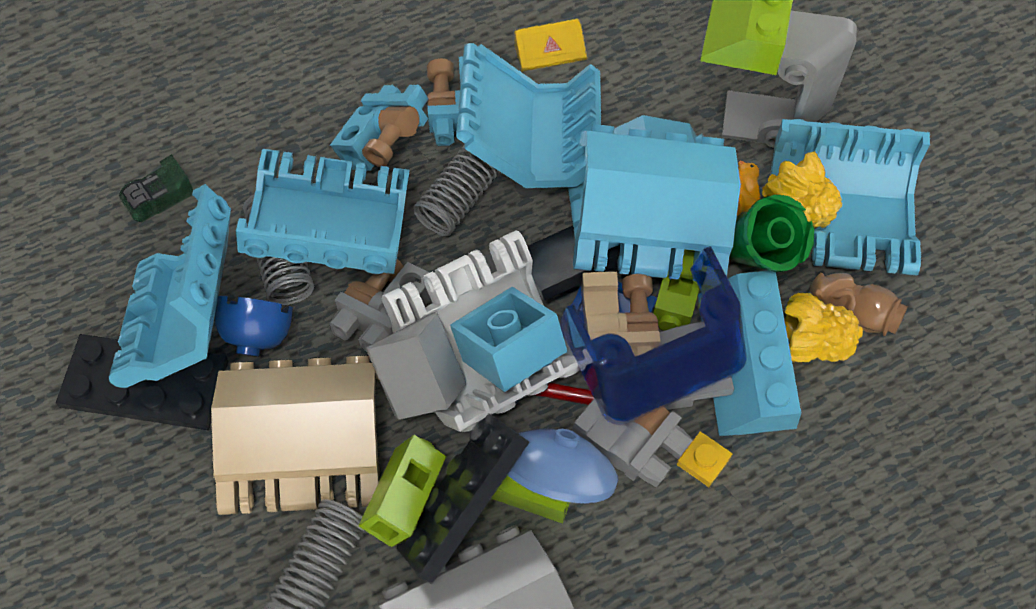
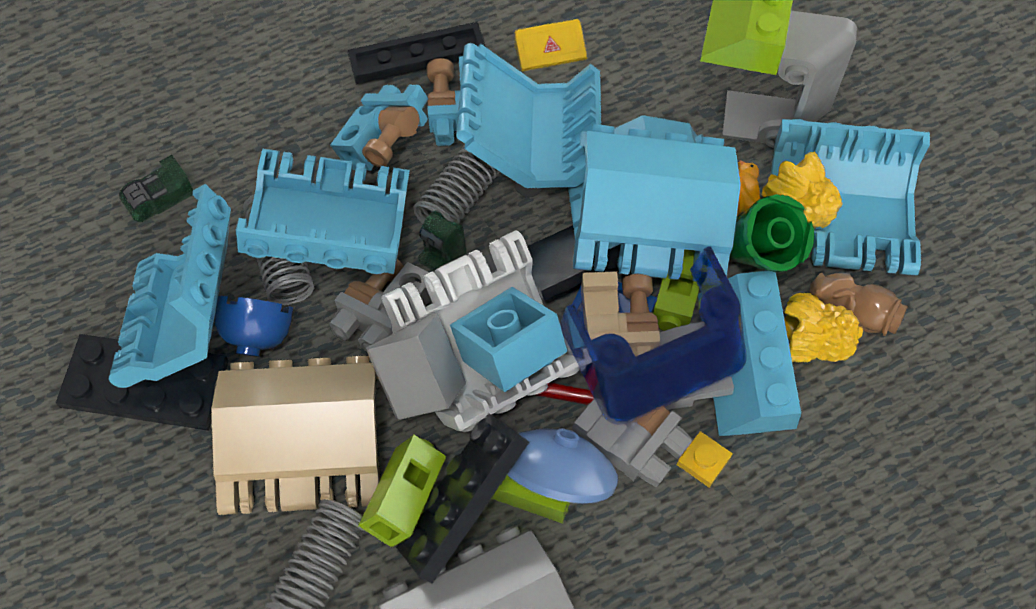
none -> black plate [347,21,486,84]
none -> clear green leg [418,210,467,272]

